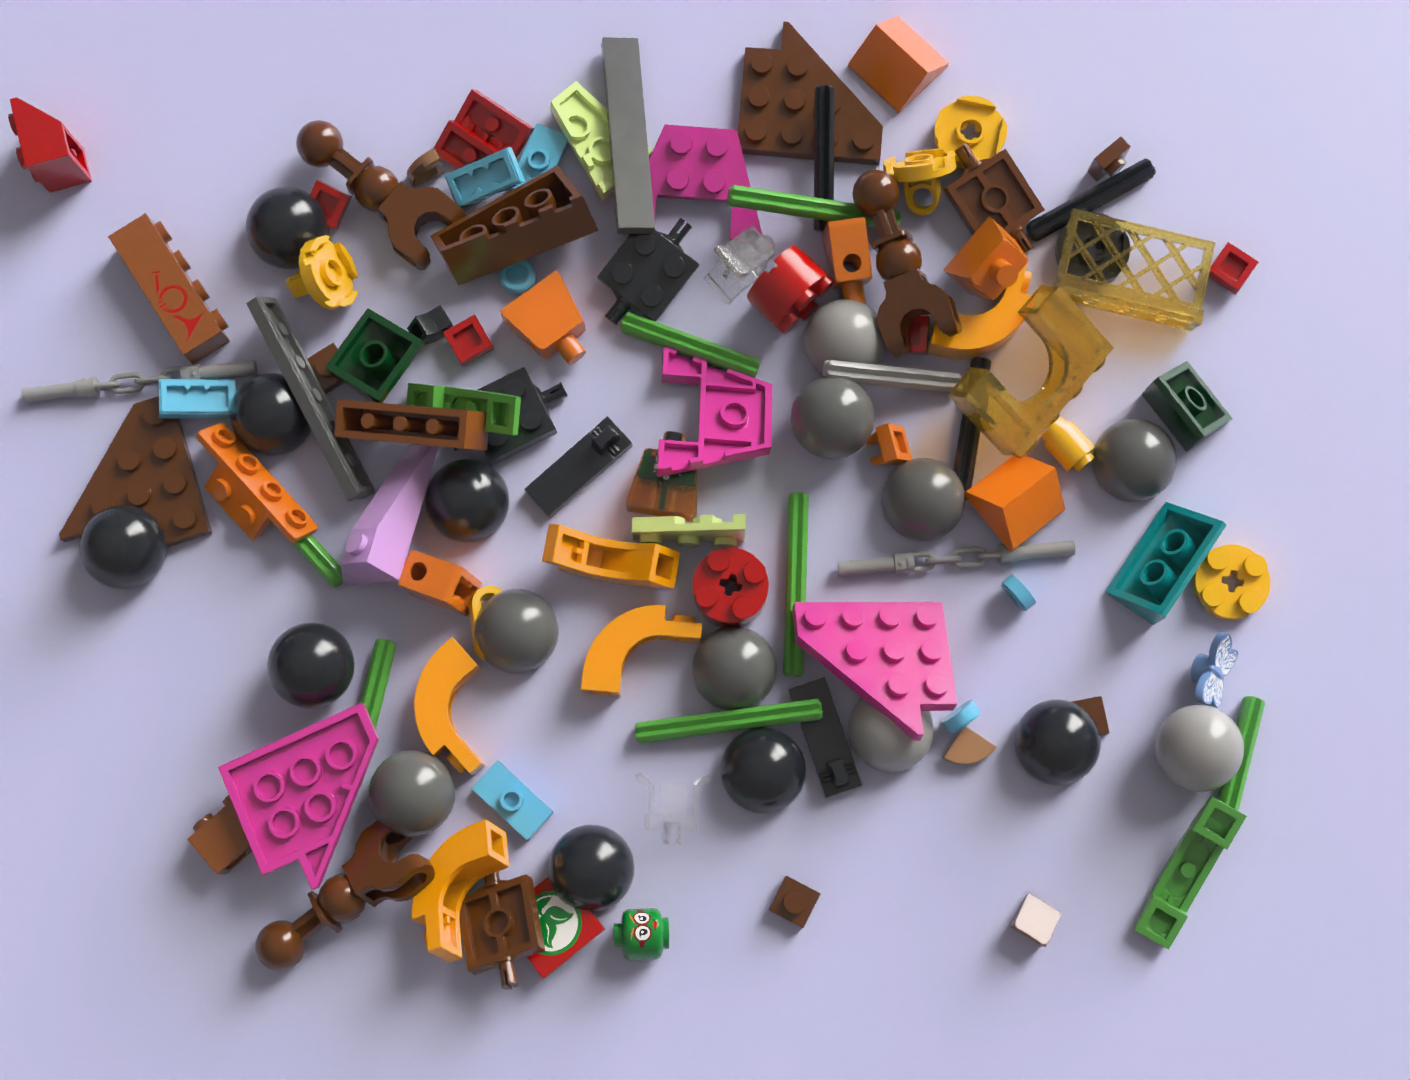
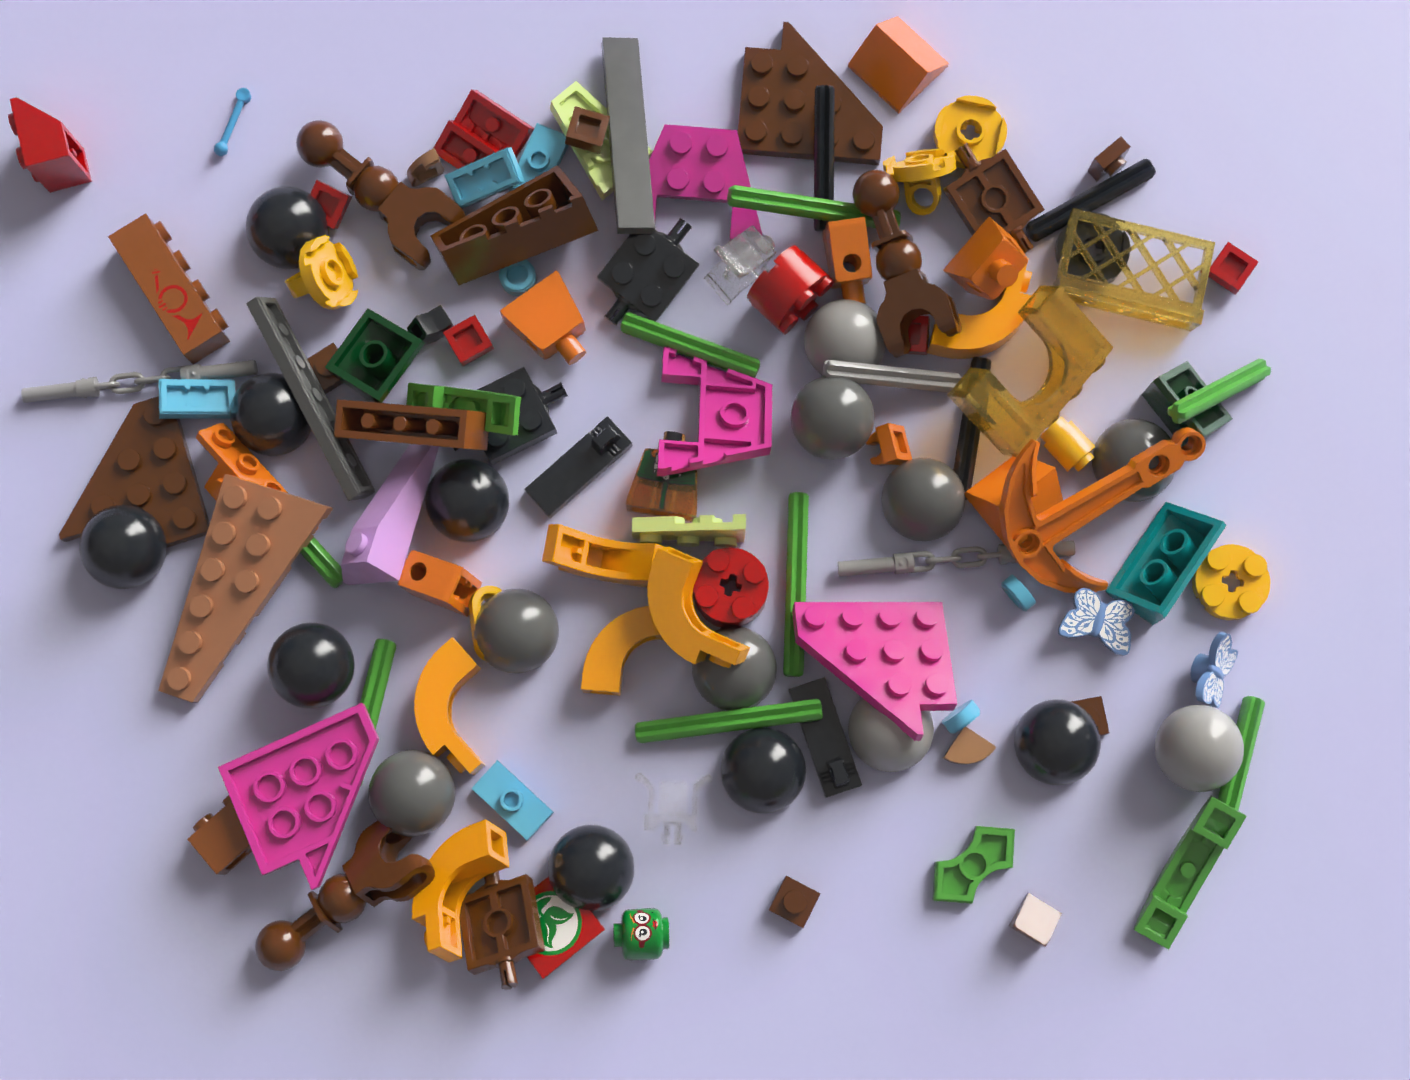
none -> nougat wing [158,474,333,703]
none -> dark azure hinge [214,88,251,156]
none -> reddish brown plate [565,106,610,154]
none -> light orange arch [647,547,750,668]
none -> bright green tile [932,826,1015,904]
none -> orange piece [999,427,1206,593]
none -> medium blue animal [1058,588,1135,656]
none -> bright green axle [1167,359,1271,424]

